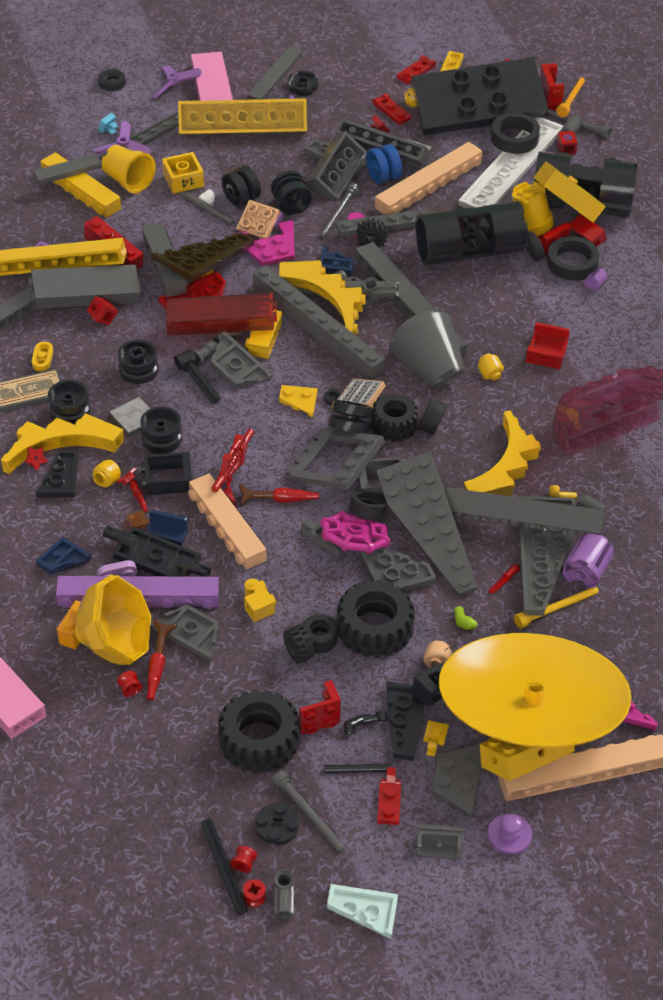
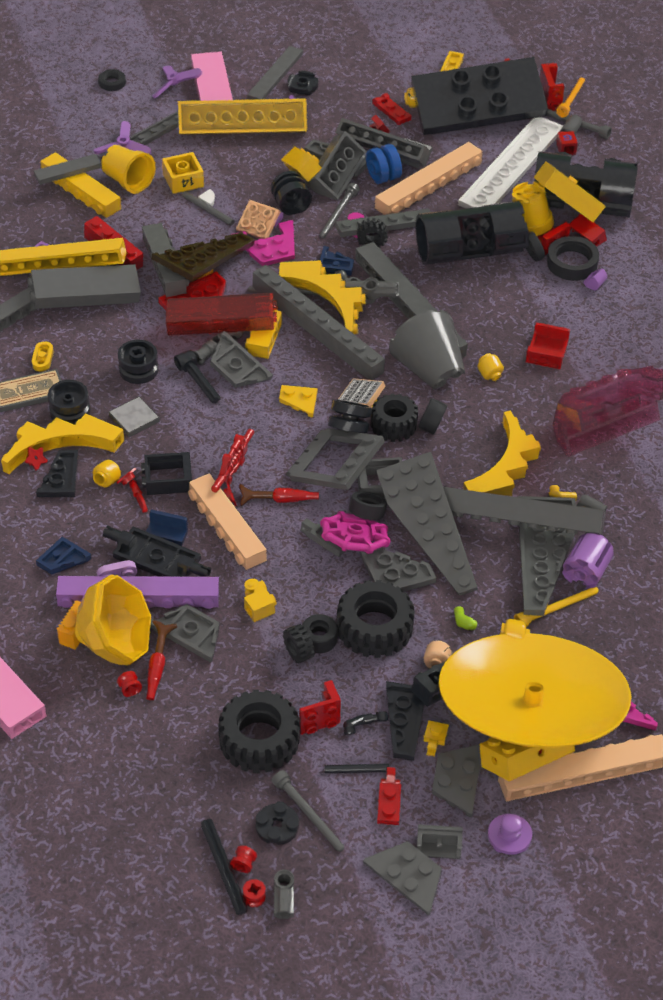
red brick [86,296,119,325] -> none
medium azure tile [98,113,118,134] -> none
clear orange plate [127,510,149,529] -> none
black wheel [140,406,182,454] -> none
black wheel [221,165,261,208] -> none
black tile [324,389,342,406] -> none
light aqua wing [327,884,398,939] -> none
red plate [397,55,436,85] -> none
red piece [489,564,520,594] -> none
black tyre [491,113,540,154] -> none
none -> yellow brick [281,146,322,182]
none -> dark grey wing [363,841,442,916]
none -> yellow head [500,619,530,639]

